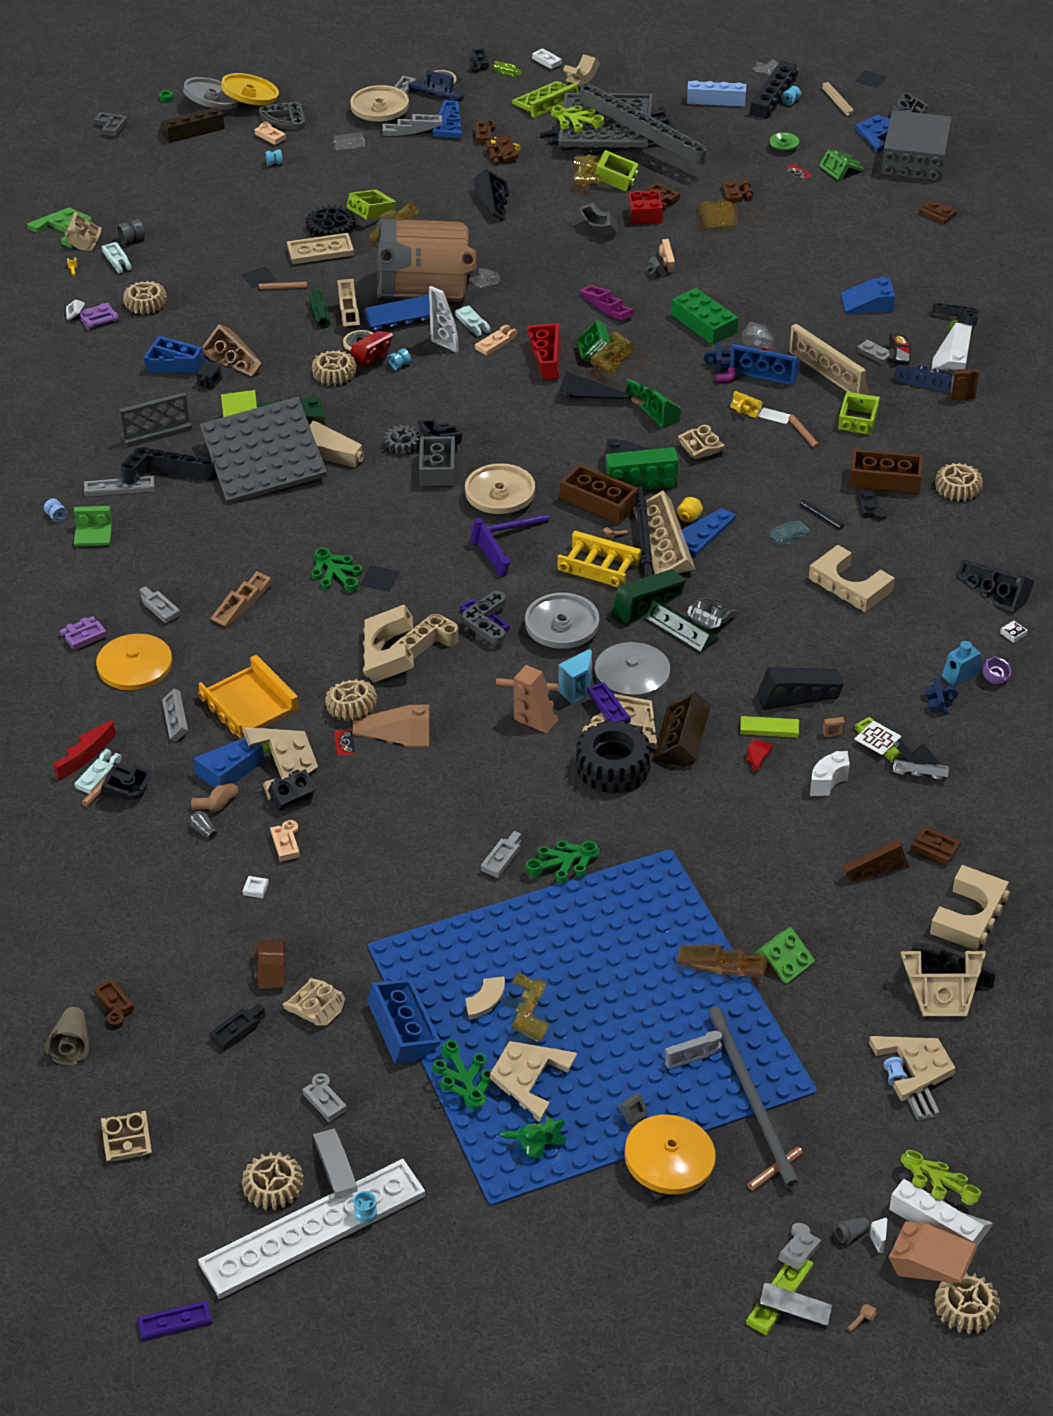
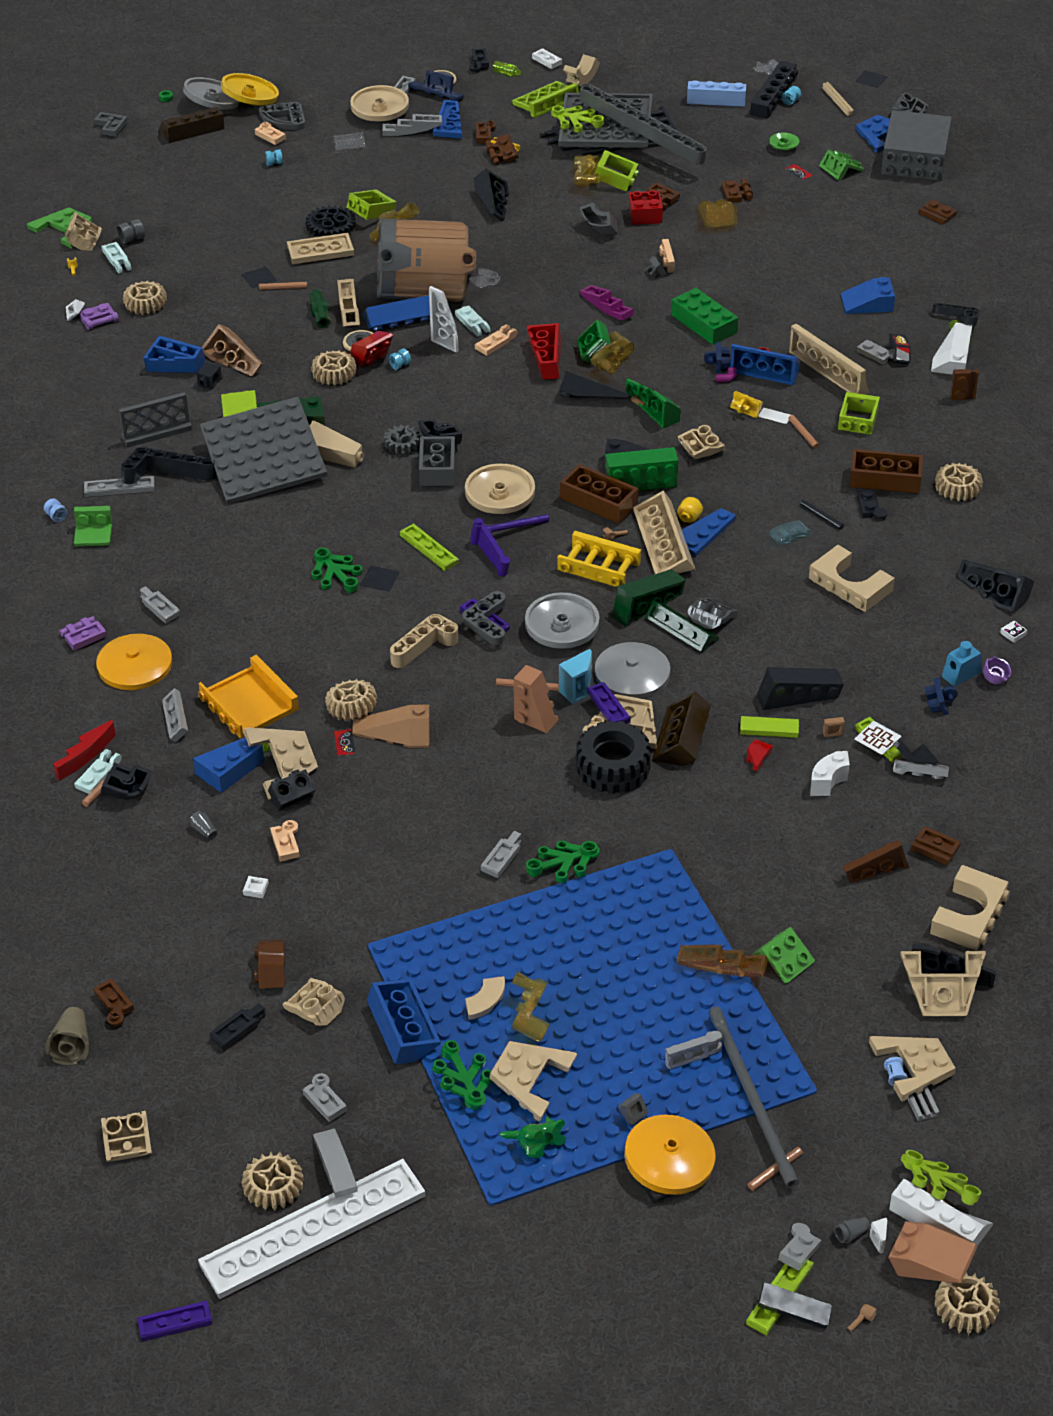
medium nougat arm [191,783,238,813] -> none
medium nougat slope [210,571,273,627] -> none
medium azure wheel [353,1191,377,1224] -> none
tan arch [363,605,414,683] -> none
black axle [636,486,653,577] -> none
clear slope [742,321,774,352] -> none
dark blue bracket [894,365,953,393] -> none
none -> lime tile [400,524,459,571]

